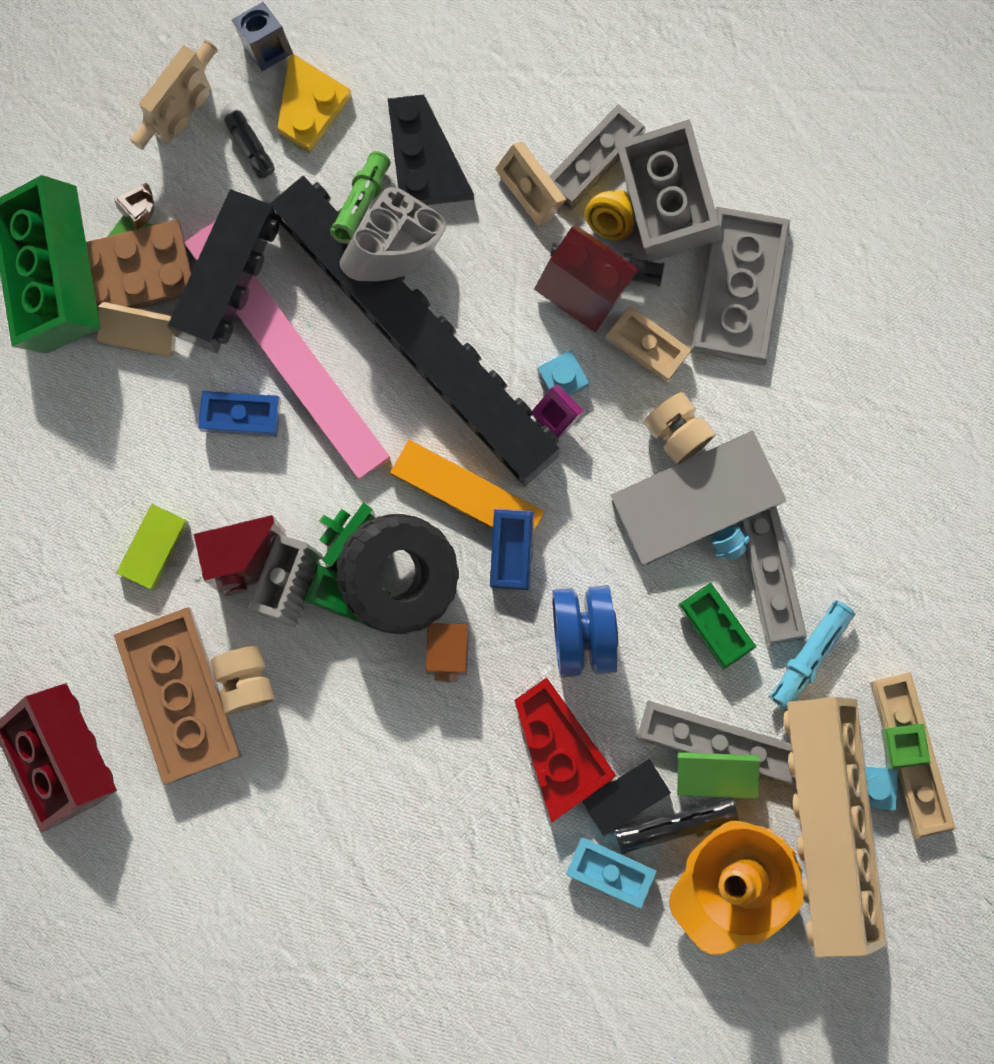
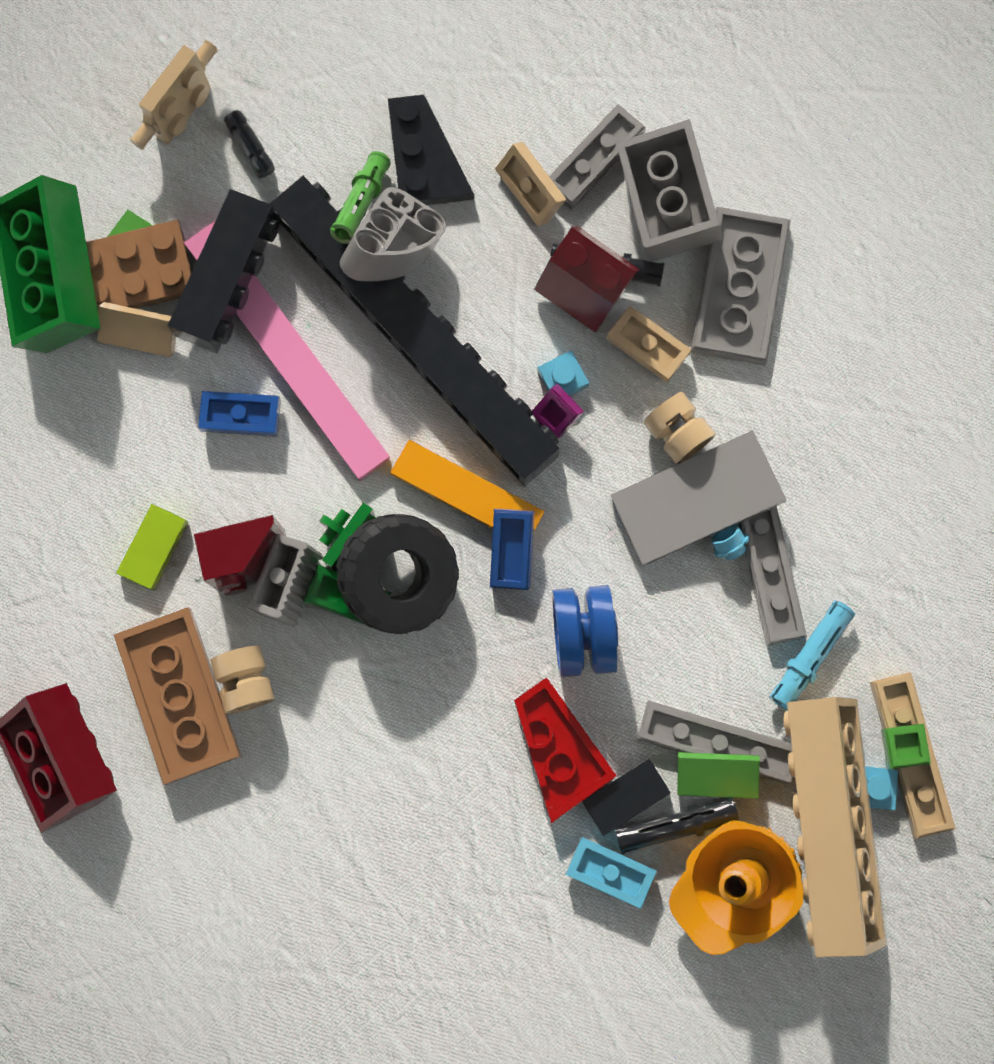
tile [115,182,155,230] -> none
brick [231,2,293,71] -> none
yellow wing [278,54,352,153] -> none
dark orange brick [426,623,469,682] -> none
yellow brick [584,190,636,241] -> none
green plate [677,582,757,670] -> none

